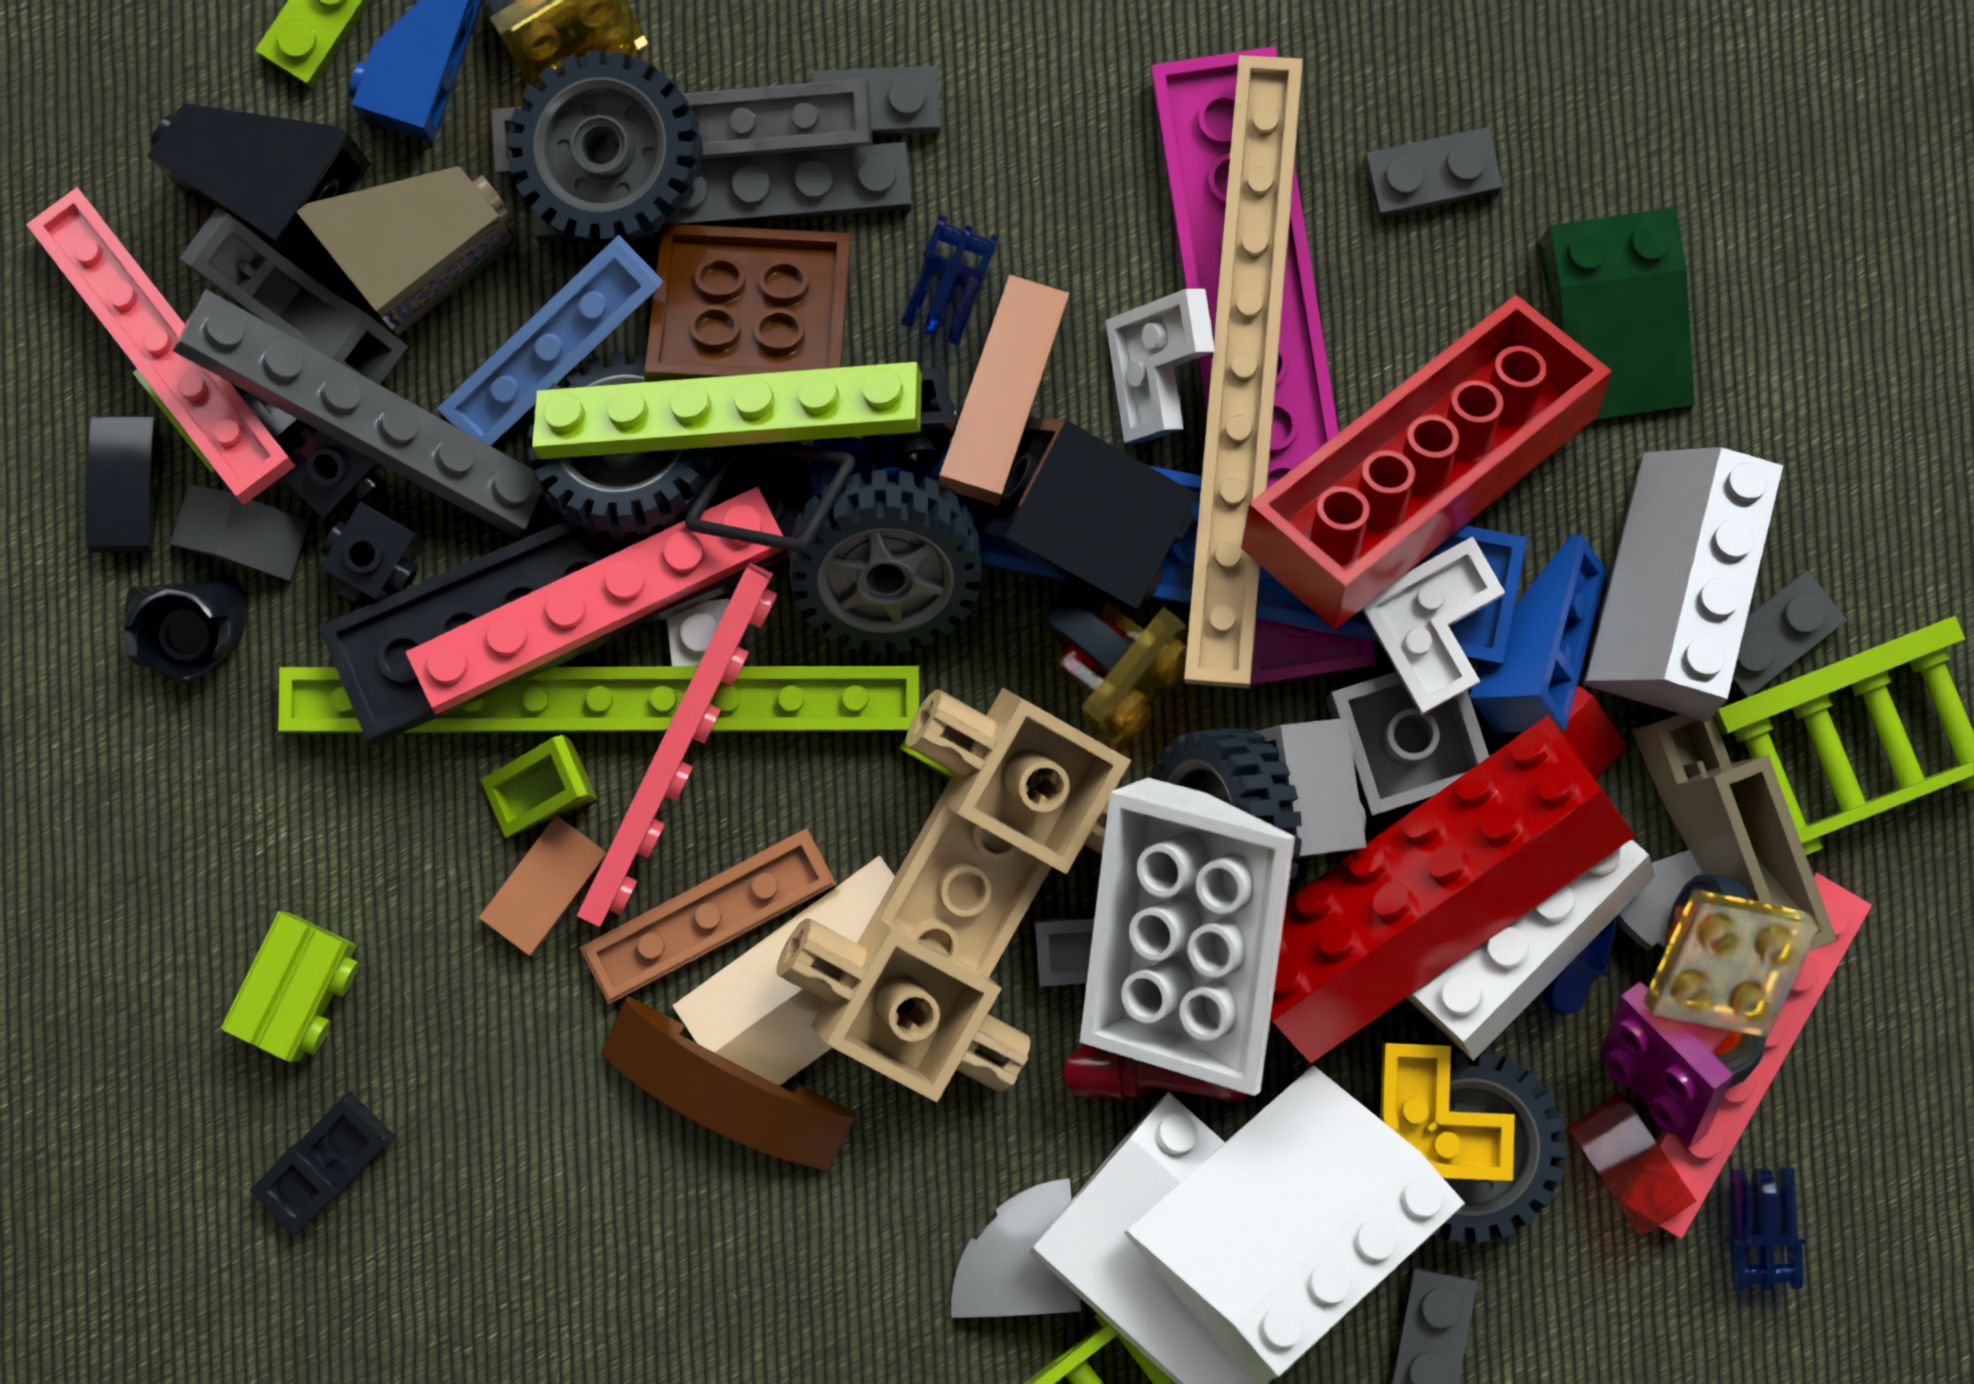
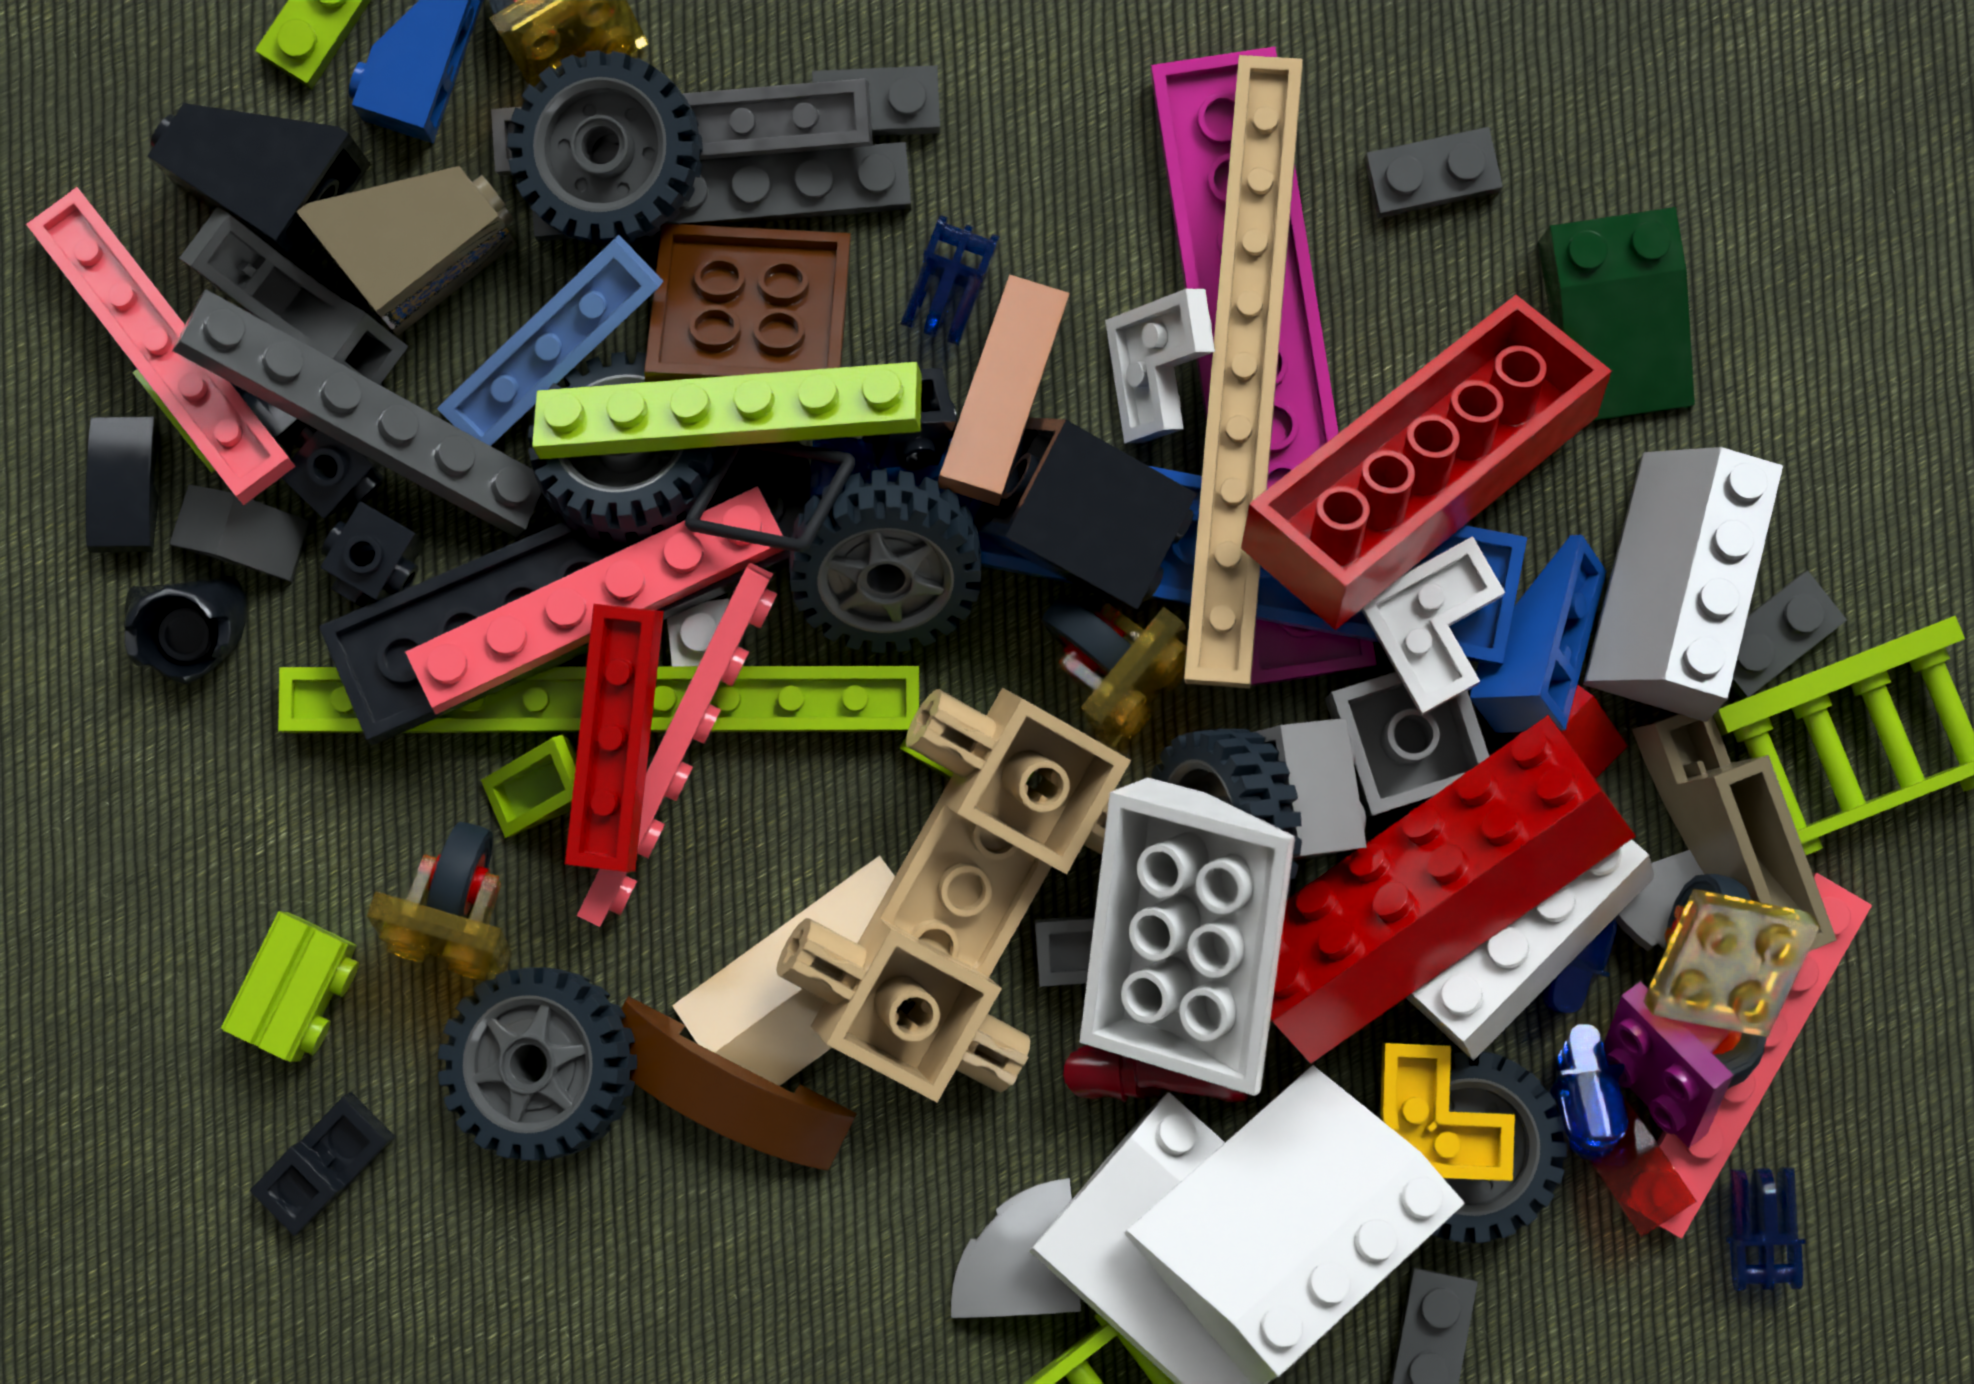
nougat tile [479,815,607,956] -> none
nougat tile [579,828,837,1004] -> none
none -> clear yellow plate [367,822,512,981]
none -> wheel [438,967,637,1160]
none -> red plate [565,604,664,872]
none -> clear blue arm [1549,1024,1628,1161]

